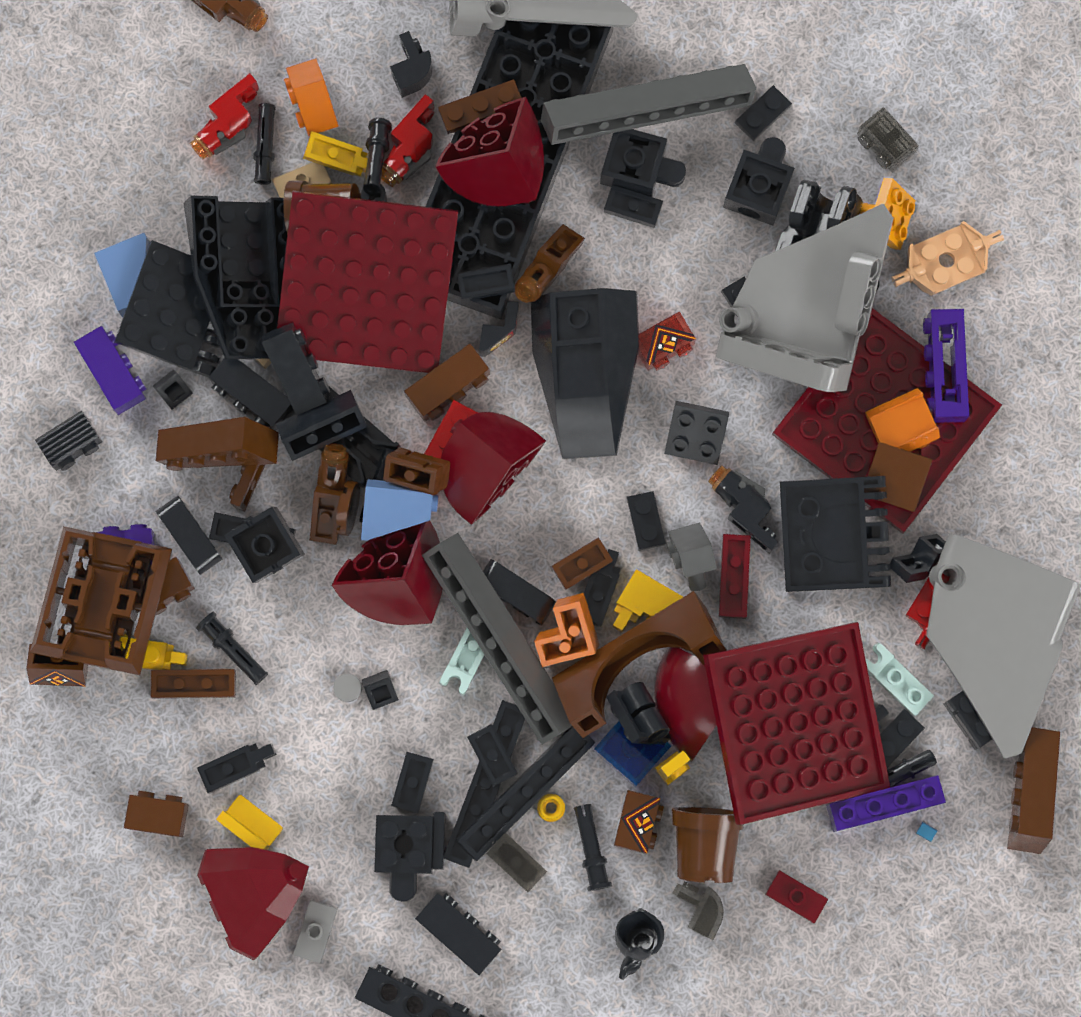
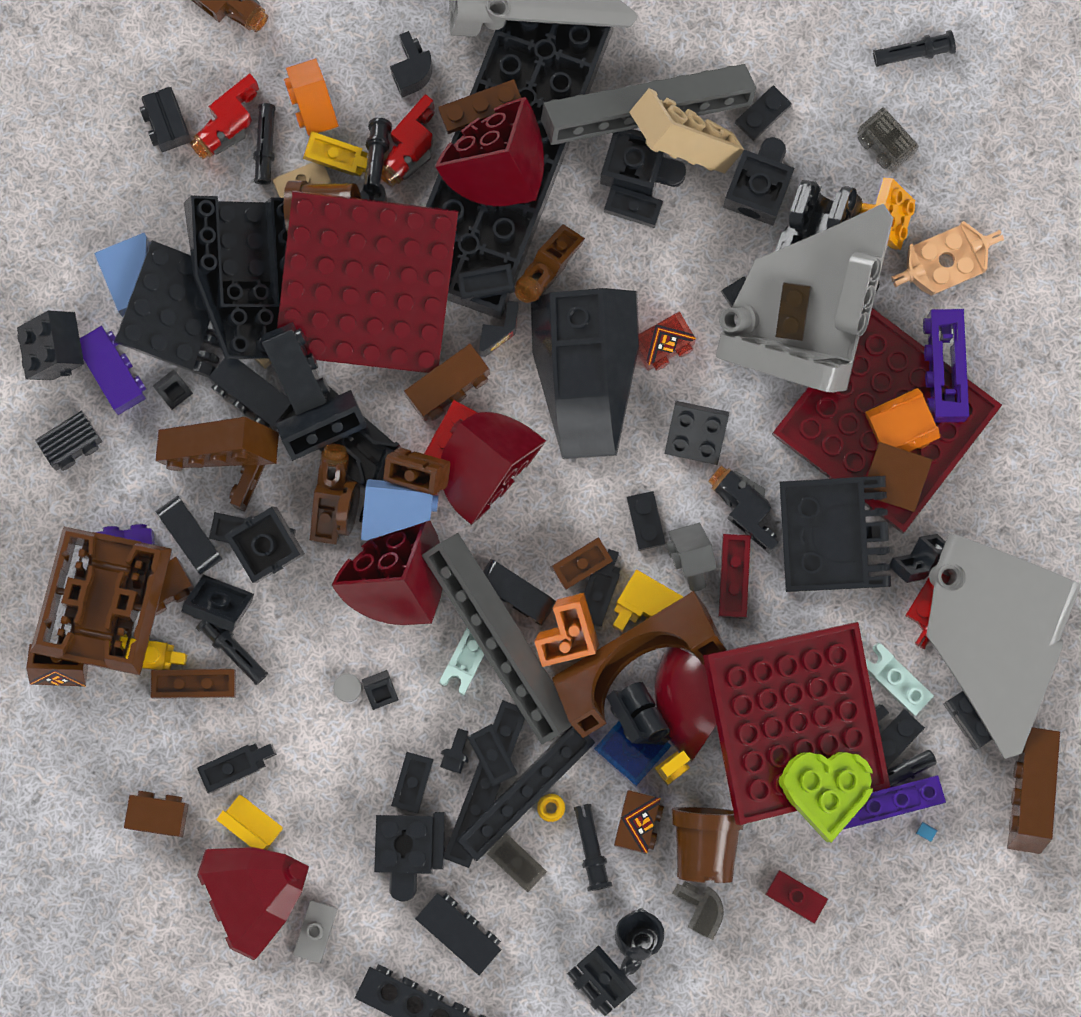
none -> black brick [17,310,84,380]
none -> black brick [139,87,192,152]
none -> black plate [181,574,254,632]
none -> black piece [440,728,469,774]
none -> black plate [567,945,637,1016]
none -> tan wedge [629,88,744,174]
none -> dark brown plate [775,282,811,341]
none -> lime plate [779,752,873,843]
none -> black pin [873,30,956,67]

